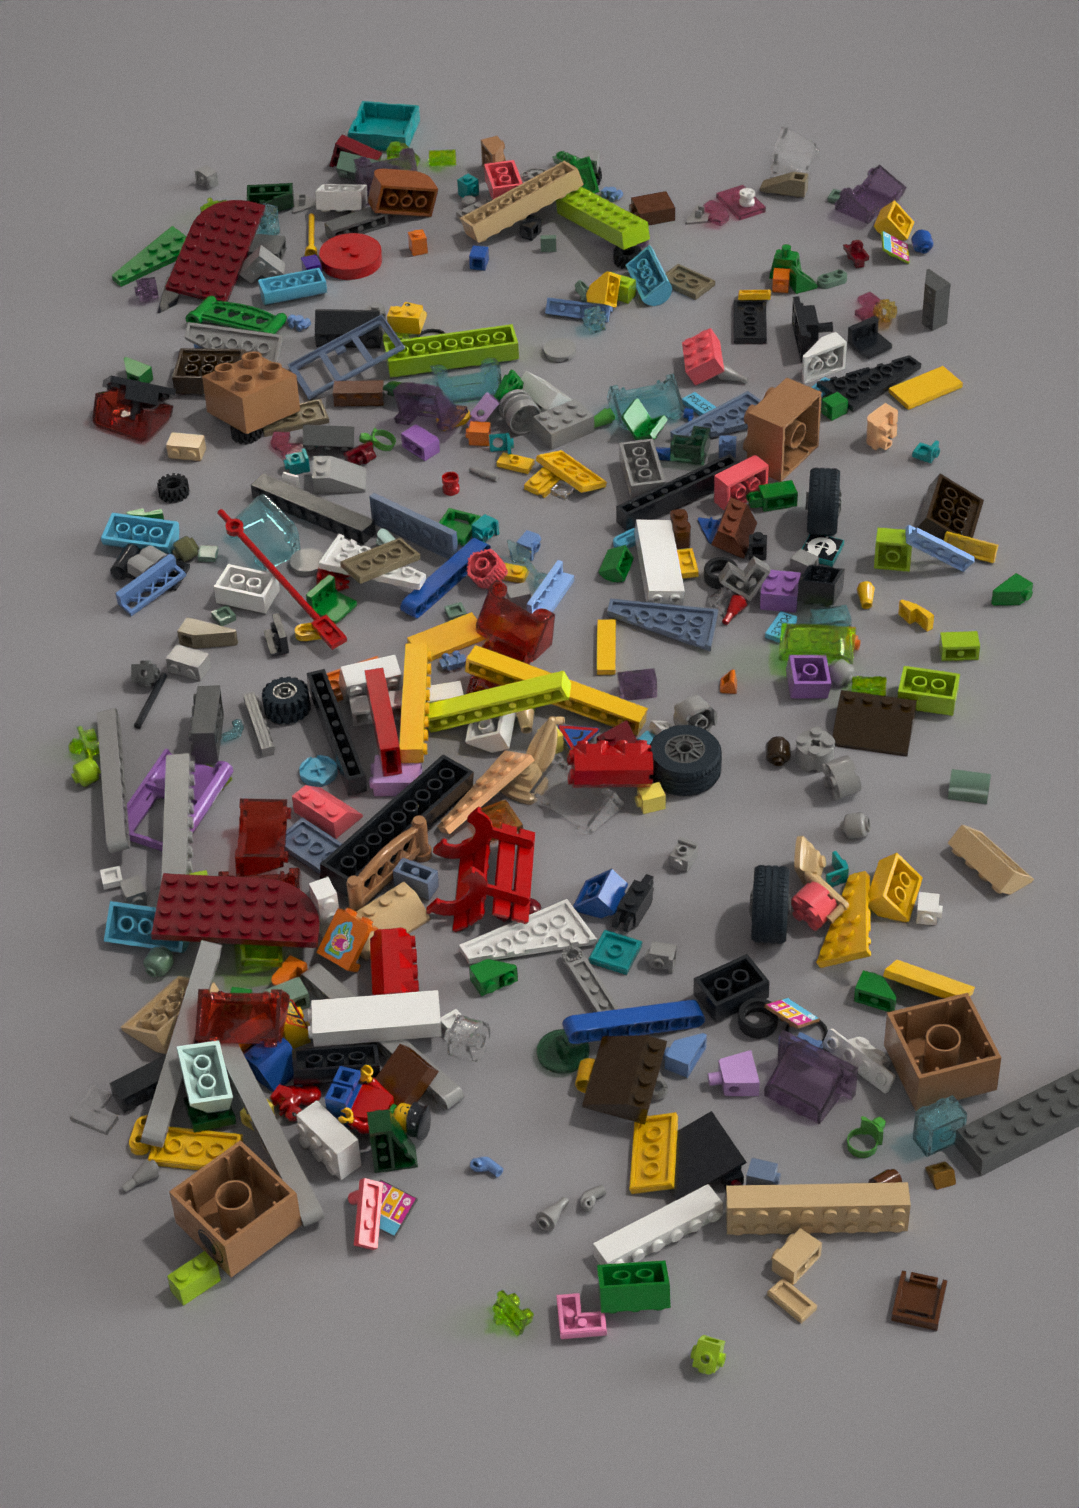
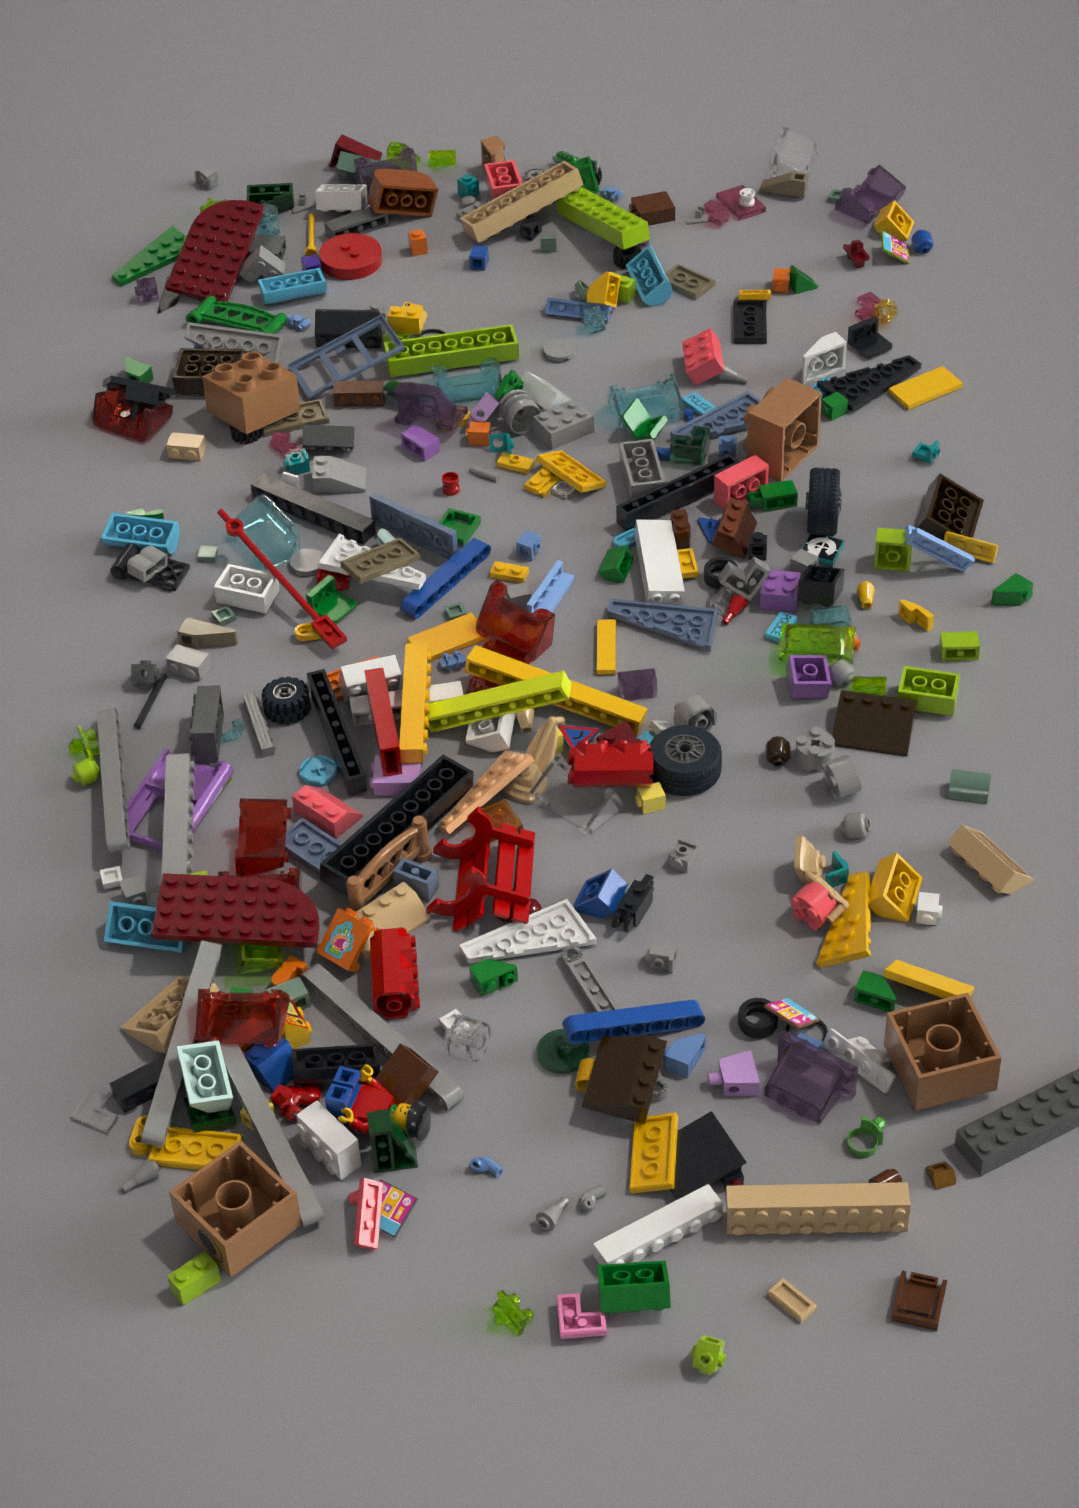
medium blue fence [115,553,186,616] -> none
sand green head [143,946,174,977] -> none
black tyre [157,473,190,503] -> none
olive head [172,536,199,562] -> none
black bracket [263,613,289,657] -> none
white brick [308,990,442,1047] -> none
white brick [309,877,339,939] -> none
dark red hips [343,441,377,466] -> none
teal tile [348,101,420,153] -> none
bright green piece [359,428,396,451] -> none
coral brick [467,549,508,591] -> none
teal brick [472,514,499,542] -> none
clear light blue piece [507,539,547,589] -> none
teal tile [589,930,642,975] -> none
bright green cone [594,408,615,428] -> none
black brick [693,954,770,1022] -> none
orange slope [720,669,737,694] -> none
sand blue brick [746,1158,781,1185] -> none
black wheel [749,865,792,944] -> none
green torso [769,244,802,279] -> none
tan brick [771,1228,822,1285] -> none
black brick [792,296,833,362] -> none
sand green plate [817,269,847,289] -> none
light nougat hips [866,403,898,450] -> none
clear light blue brick [913,1095,967,1157] -> none
dark grey slope [922,269,951,331] -> none

